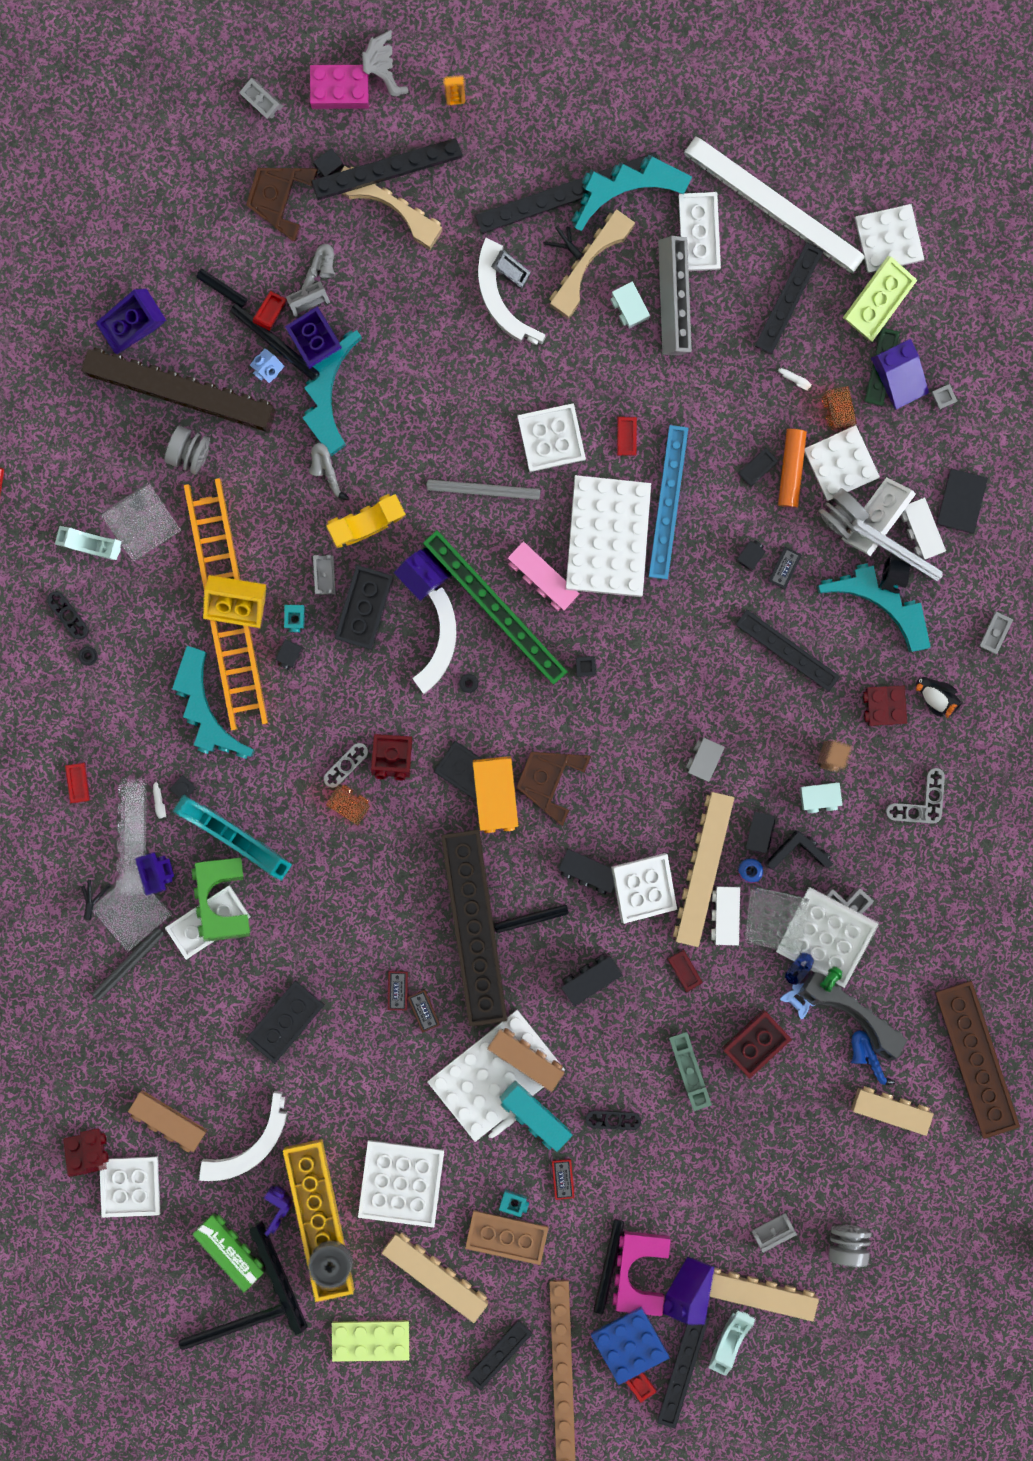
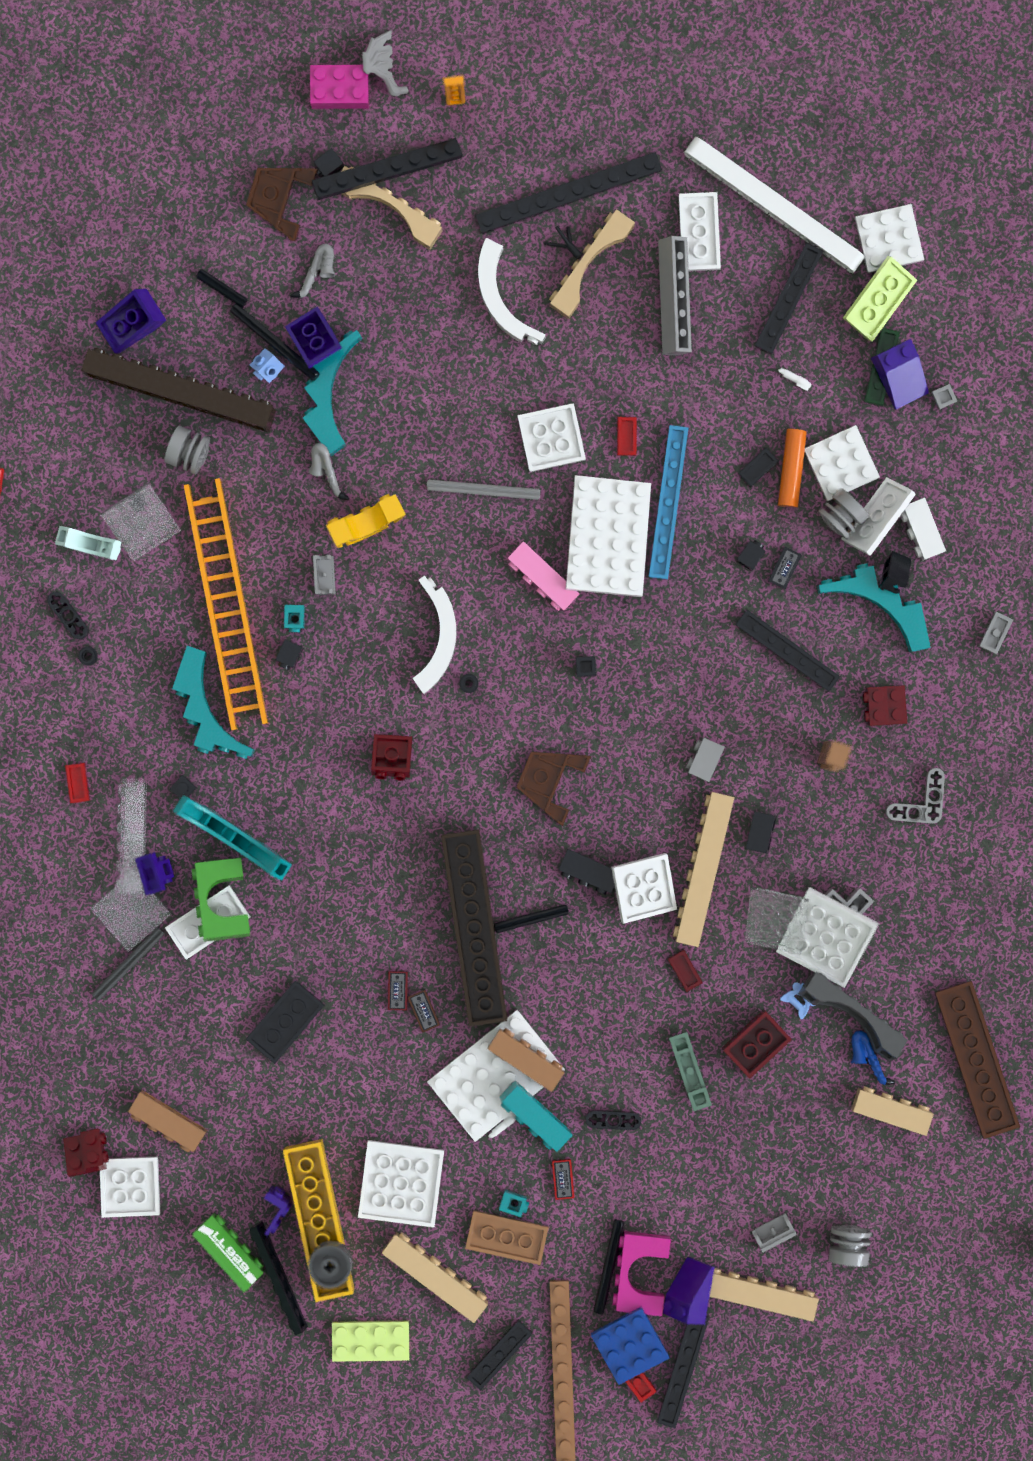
black plant [81,879,111,920] -> none
white piece [153,782,166,819] -> none
black axle [178,1304,286,1350] -> none
white arch [199,1091,287,1181] -> none
yellow slope [203,575,266,628] -> none
light grey hinge [239,78,284,119] -> none
red tile [253,291,287,331] -> none
light grey hinge [286,281,330,318] -> none
light grey beam [324,743,368,788] -> none
clear orange brick [326,785,371,825] -> none
black brick [334,565,394,651] -> none
dark purple slope [394,548,452,601] -> none
green brick [423,530,568,685] -> none
black tile [434,741,482,801] -> none
light orange panel [473,756,518,833] -> none
tile [491,250,531,288] -> none
black brick [561,953,623,1007] -> none
teal arch [572,155,692,231] -> none
light aqua brick [610,281,650,329] -> none
light aqua arch [708,1311,755,1376] -> none
white brick [711,886,740,945] -> none
blue head [737,858,763,884] -> none
black bracket [764,830,833,870] -> none
clear blue beam [785,953,814,985] -> none
light aqua brick [799,782,843,813] -> none
green pin [820,966,843,992] -> none
clear orange brick [822,386,857,431] -> none
axle [852,519,942,581] -> none
animal [916,677,963,718] -> none
black tile [936,468,988,534] -> none

